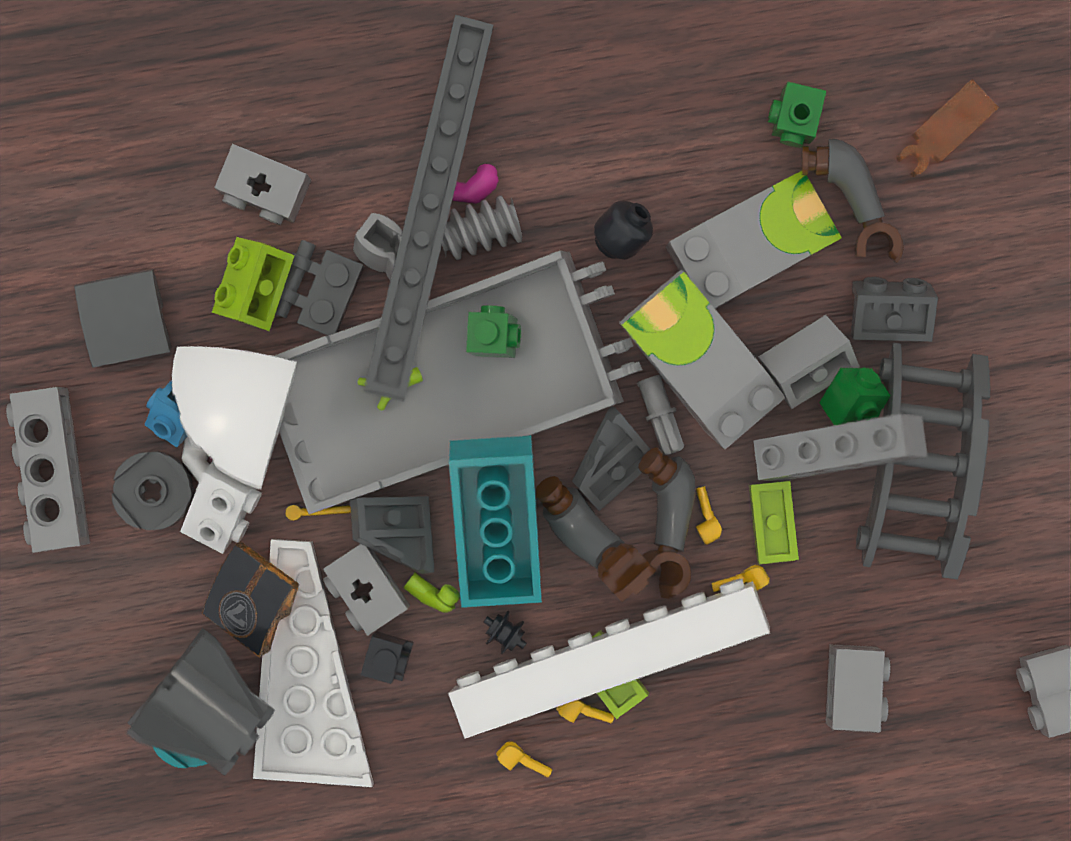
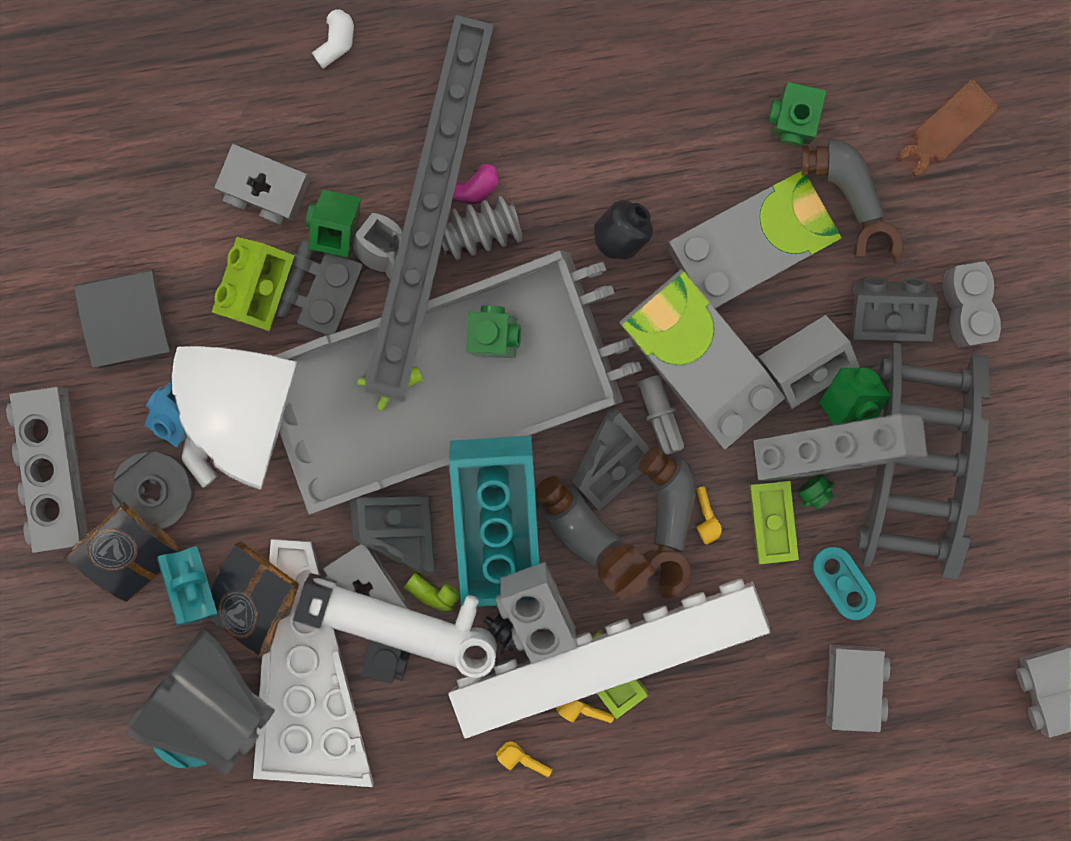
white brick [180,460,262,554] -> none
yellow hinge [286,505,351,521] -> none
yellow hand [711,565,769,592] -> none
none -> black slope [64,502,183,603]
none -> teal hips [157,546,217,627]
none -> white piece [293,573,497,678]
none -> green brick [306,189,361,257]
none -> white arm [312,9,354,69]
none -> light grey brick [496,562,577,664]
none -> green plate [797,474,835,509]
none -> teal plate [811,546,876,620]
none -> light grey brick [943,261,1001,348]

